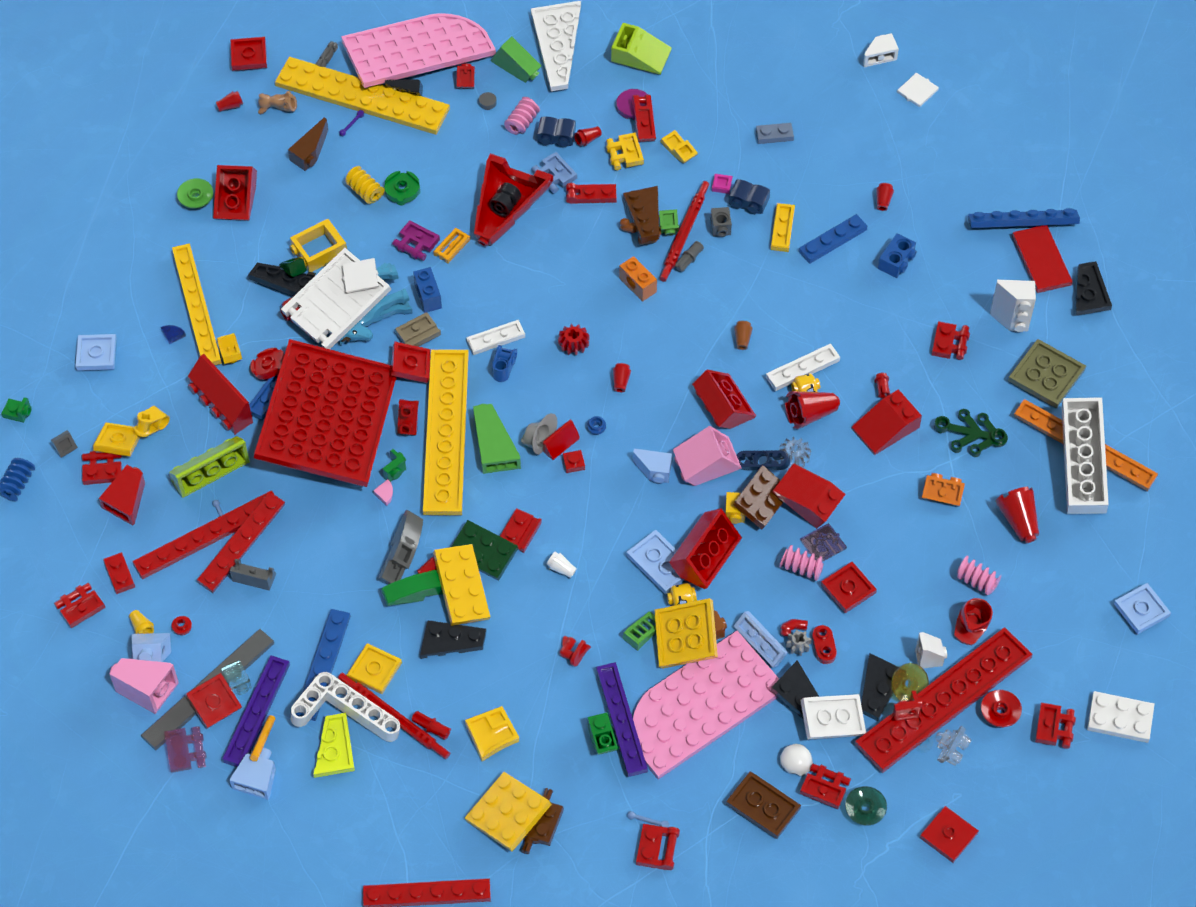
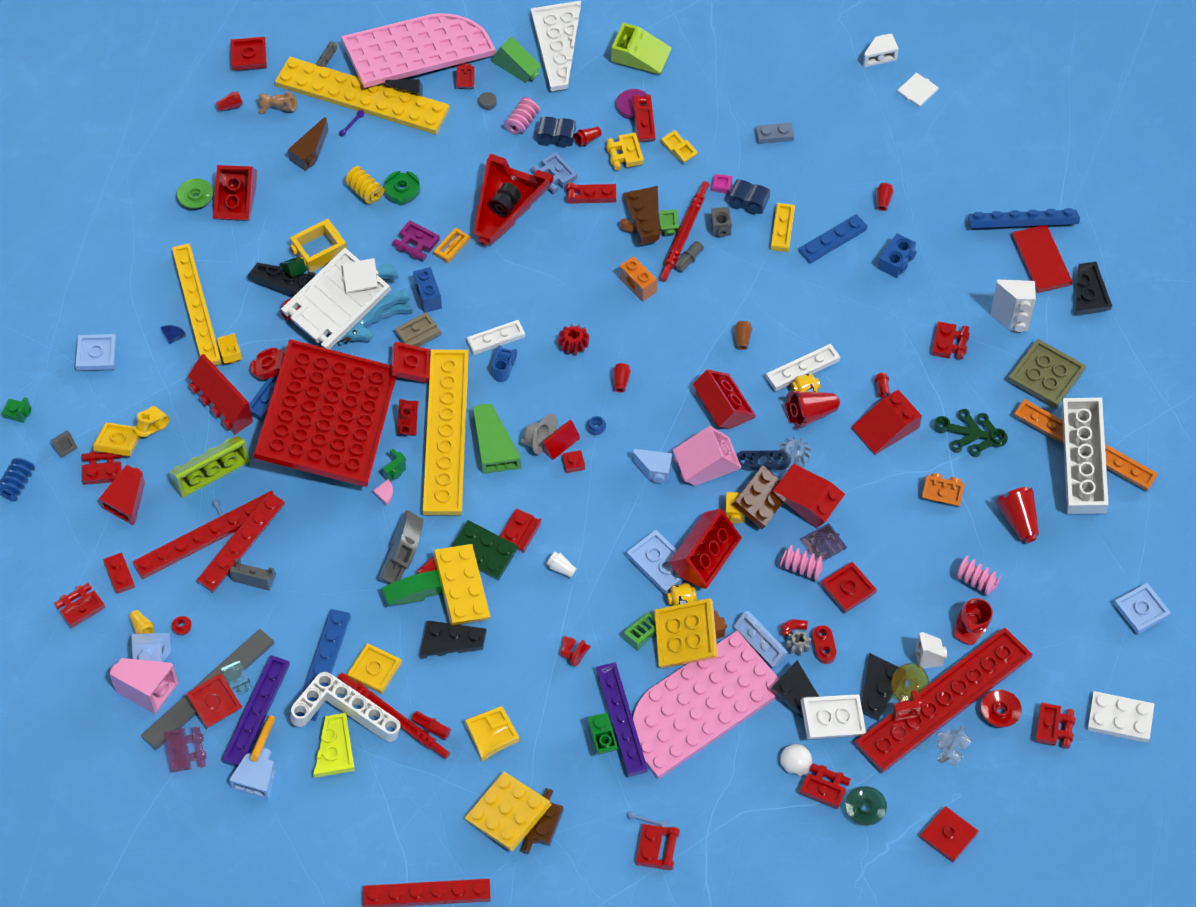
reddish brown plate [726,771,801,839] -> none

